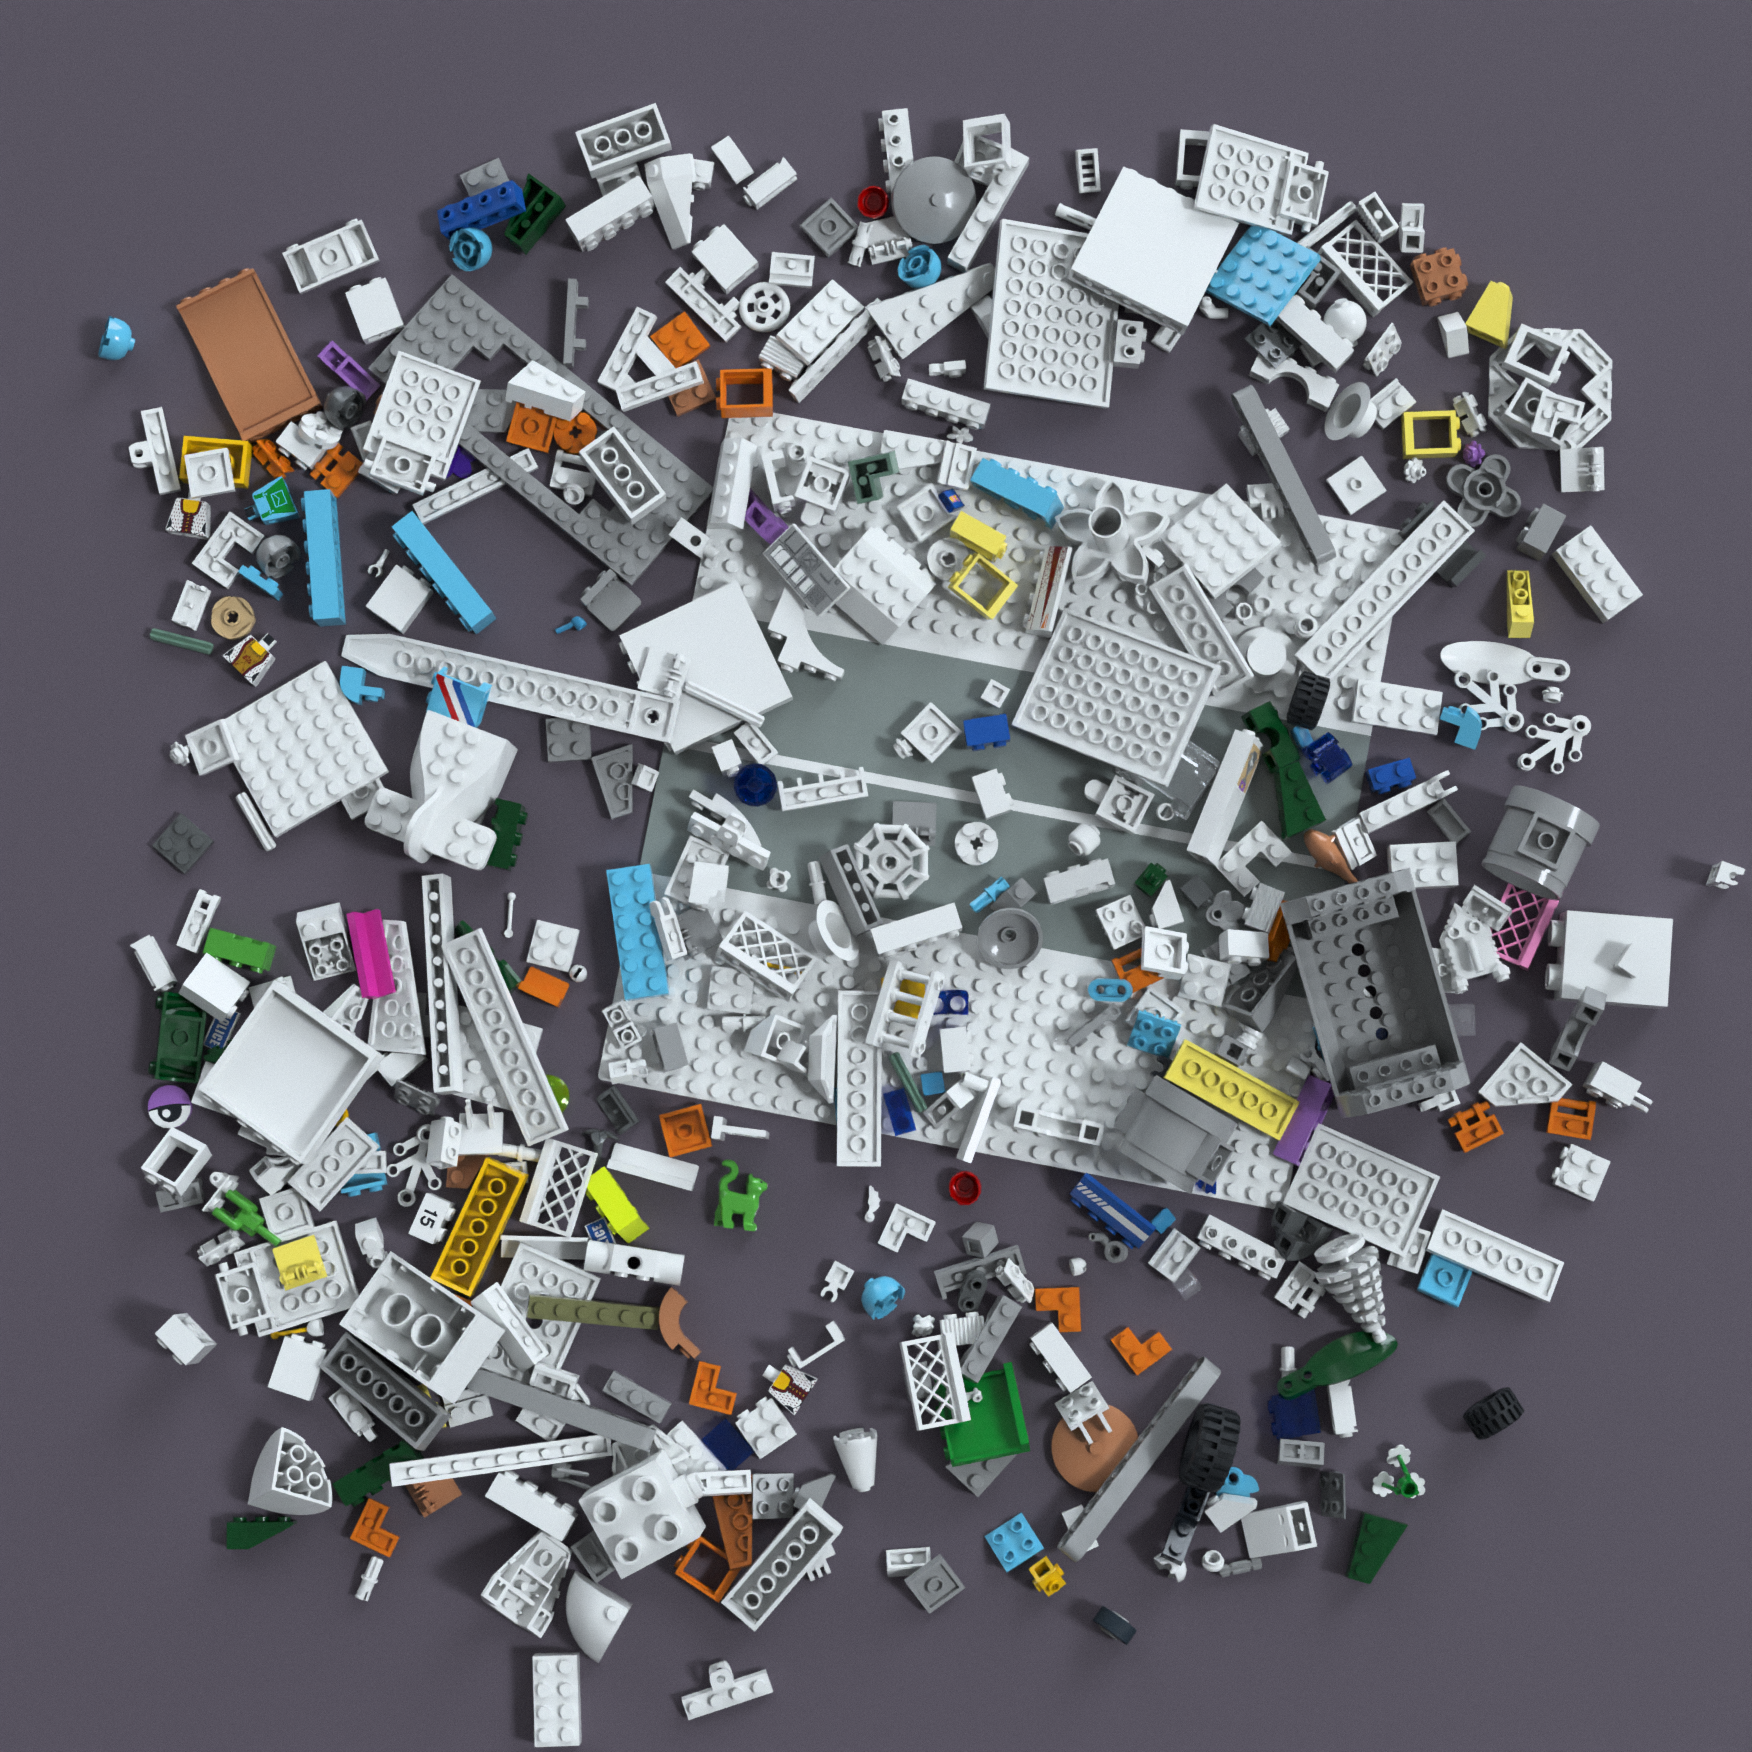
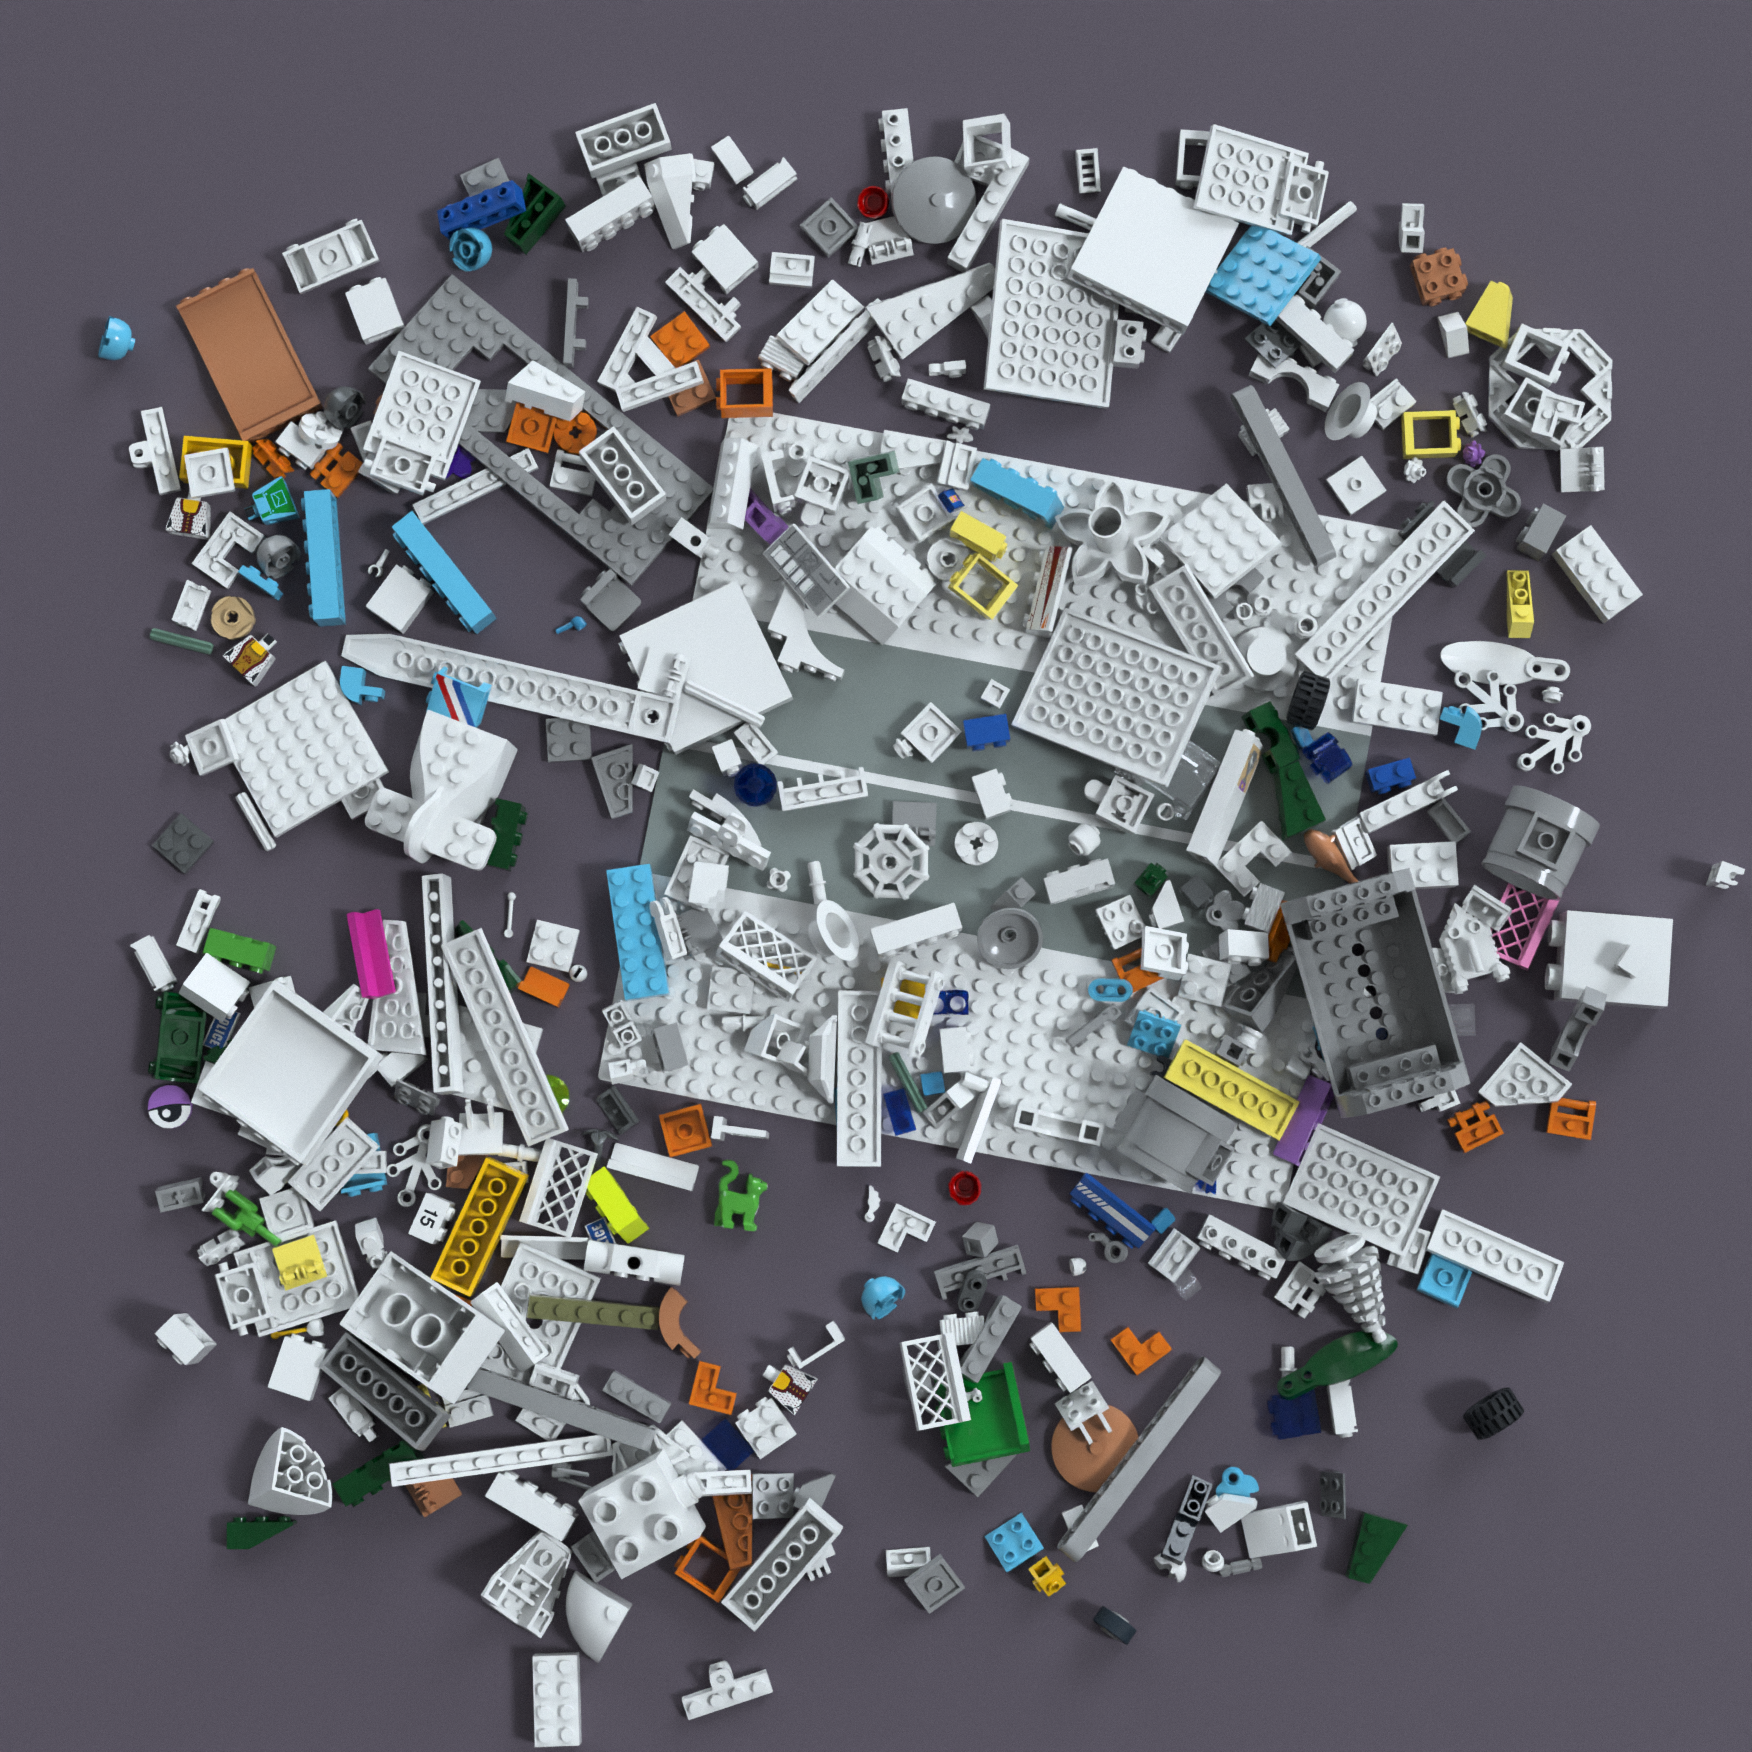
white window [141,1127,212,1196] -> none
white slope [296,902,356,981] -> none
medium lavender slope [316,341,380,400] -> none
orange plate [350,1498,400,1558] -> none
white axle [355,1556,383,1601] -> none
white plate [563,483,585,505] -> none
white plate [739,282,790,332] -> none
light grey brick [819,844,883,937] -> none
white plate [821,1261,854,1302] -> none
white cone [833,1428,877,1492] -> none
medium azure cylinder [898,245,941,289] -> none
white plant [912,1315,935,1337] -> none
medium azure axle [970,877,1010,913] -> none
white hinge [995,1258,1035,1303] -> none
black tyre [1179,1403,1241,1493] -> none
white arm [1199,296,1228,319] -> none
light grey hinge [1276,1439,1325,1468] -> none
white fence [1318,220,1413,318] -> none
white brick [1356,192,1399,244] -> none
white plant [1372,1445,1425,1498] -> none
white plate [1551,1144,1611,1202] -> none
white brick [1583,1061,1653,1114] -> none

